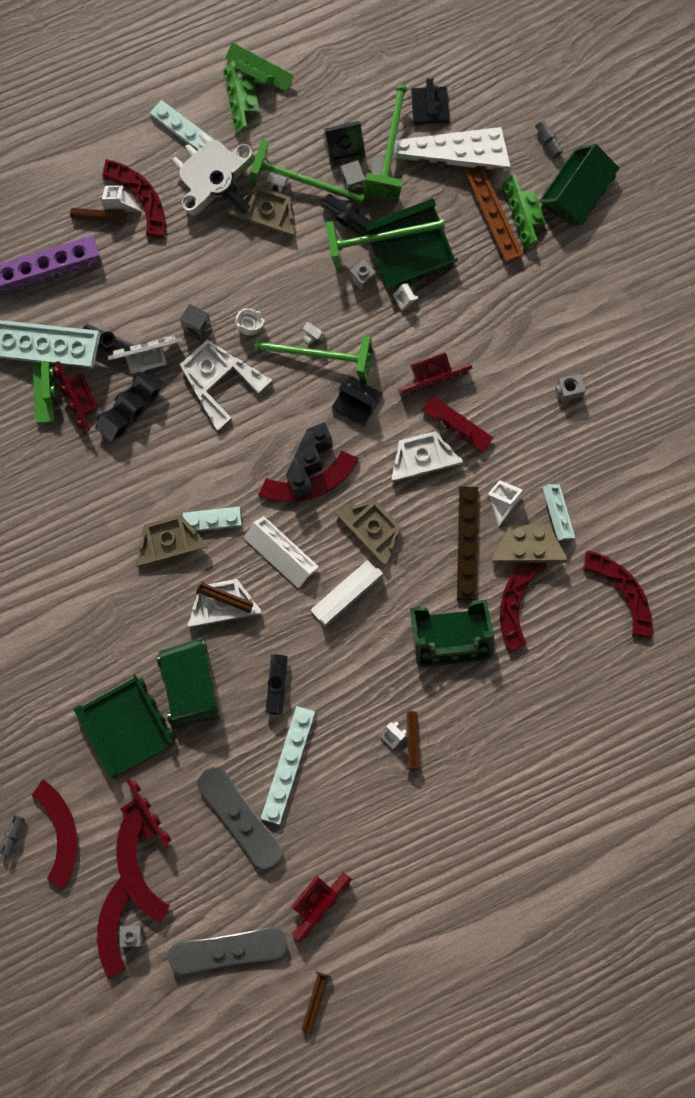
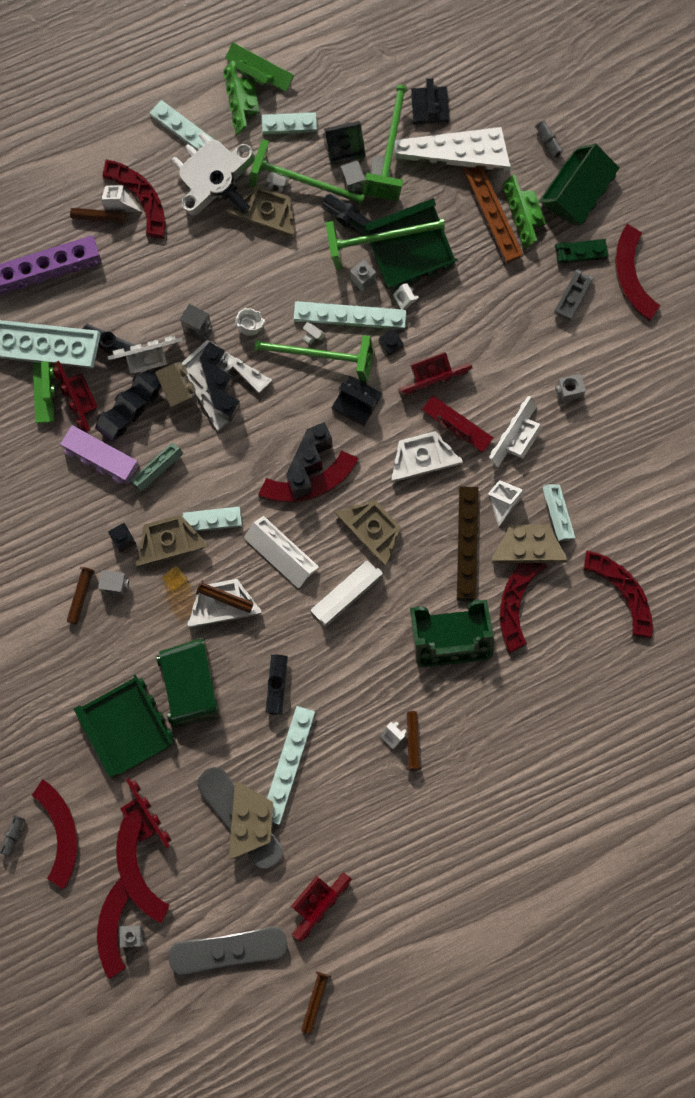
none -> lavender brick [60,425,139,485]
none -> reddish brown axle [67,567,95,624]
none -> light grey brick [98,570,129,596]
none -> black brick [108,522,136,553]
none -> sand green plate [130,443,184,491]
none -> dark tan brick [155,362,196,407]
none -> clear yellow panel [161,566,190,593]
none -> black brick [200,342,240,422]
none -> dark tan wing [229,781,274,859]
none -> light aqua plate [262,112,317,135]
none -> light aqua plate [294,301,406,330]
none -> black plate [379,329,404,356]
none -> white bracket [489,396,543,467]
none -> dark grey plate [554,269,594,321]
none -> dark green plate [555,239,609,264]
none -> dark red tile [615,223,660,322]

